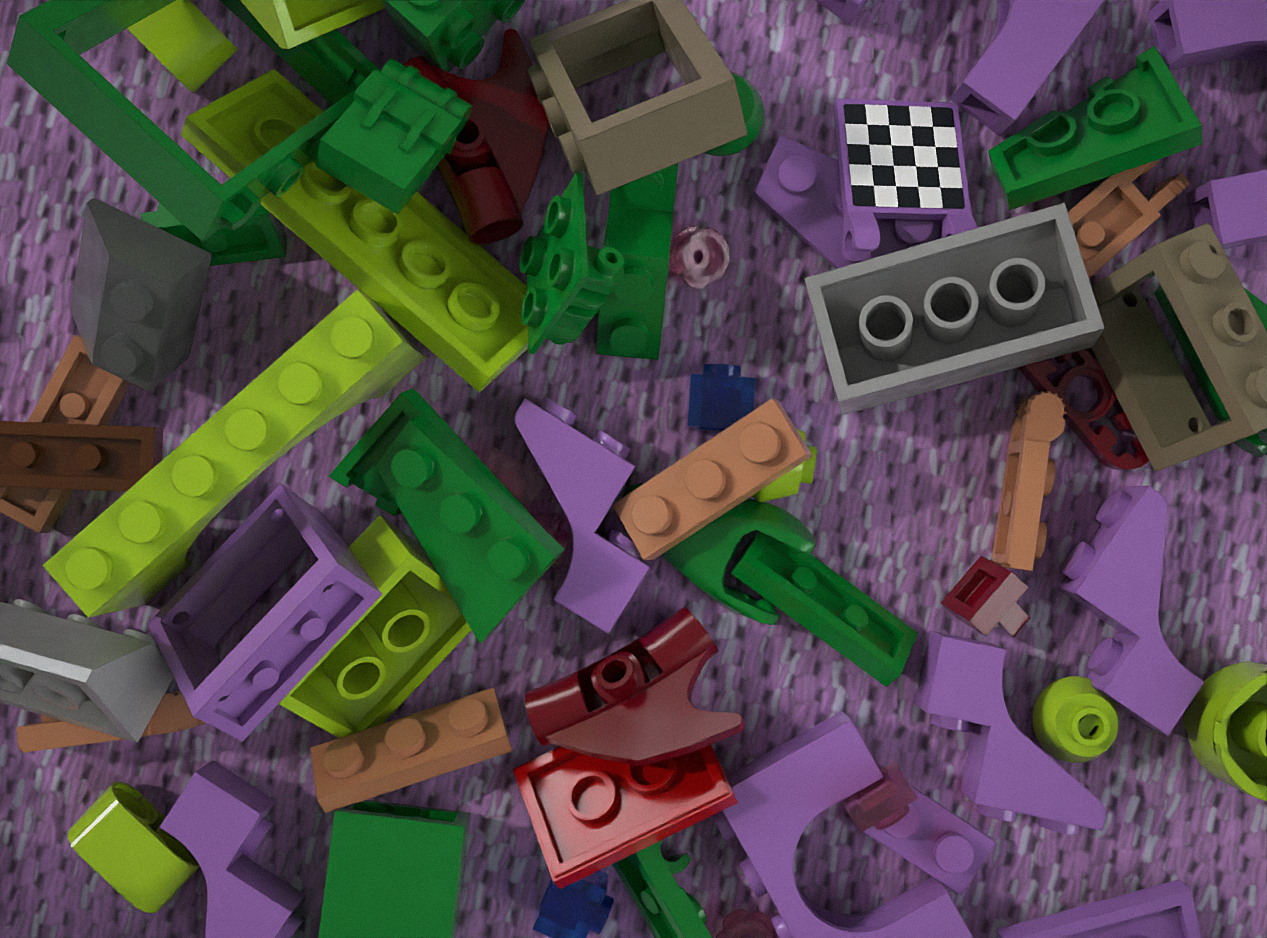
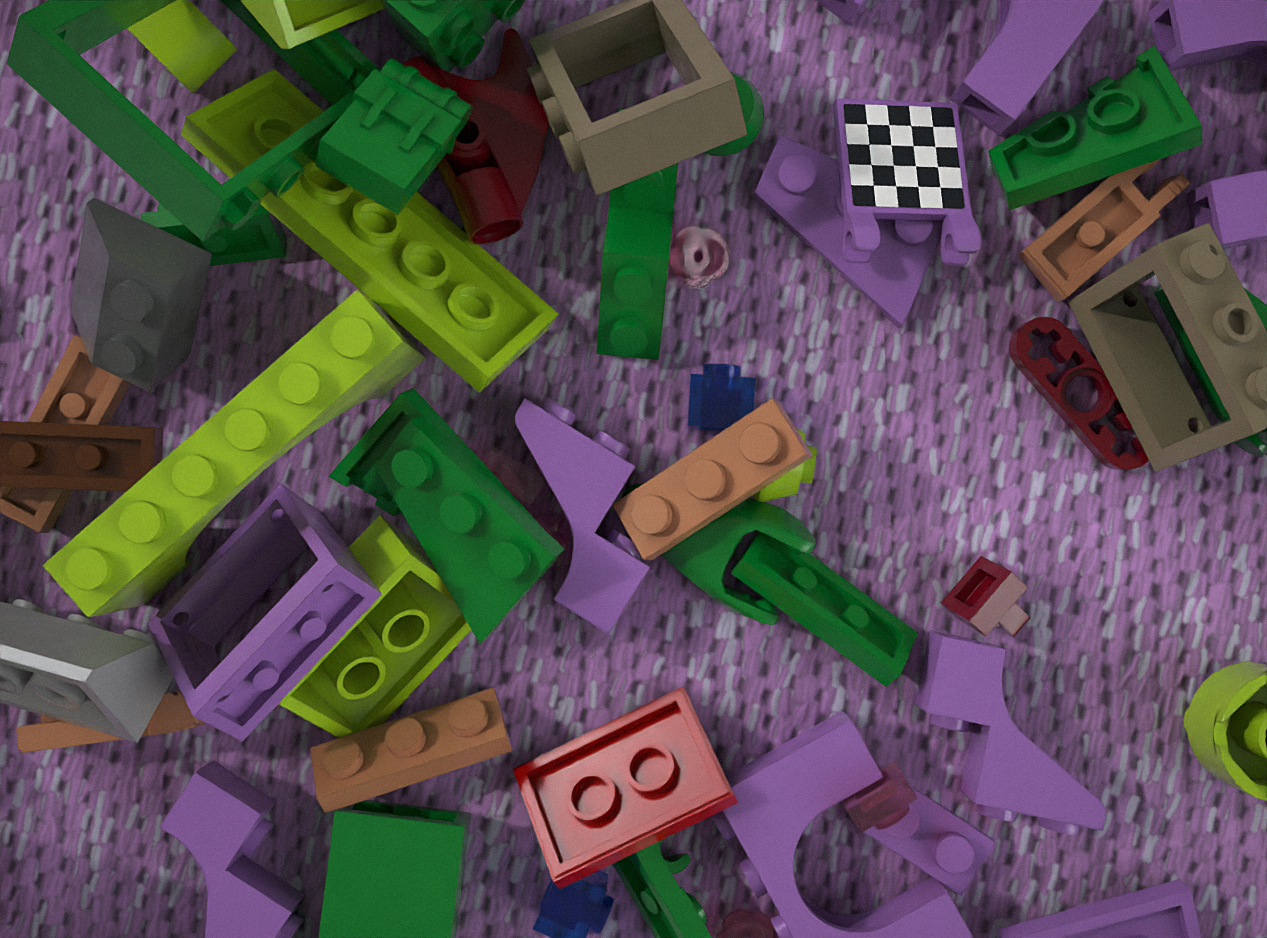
lime beam [67,781,200,914] -> none
green hinge [519,172,624,354] -> none
dark red pin [525,607,745,766] -> none
light grey slope [804,203,1104,416] -> none
nougat hinge [991,391,1066,571] -> none
lime cone [1032,676,1119,763] -> none
medium lavender arch [1057,486,1205,736] -> none

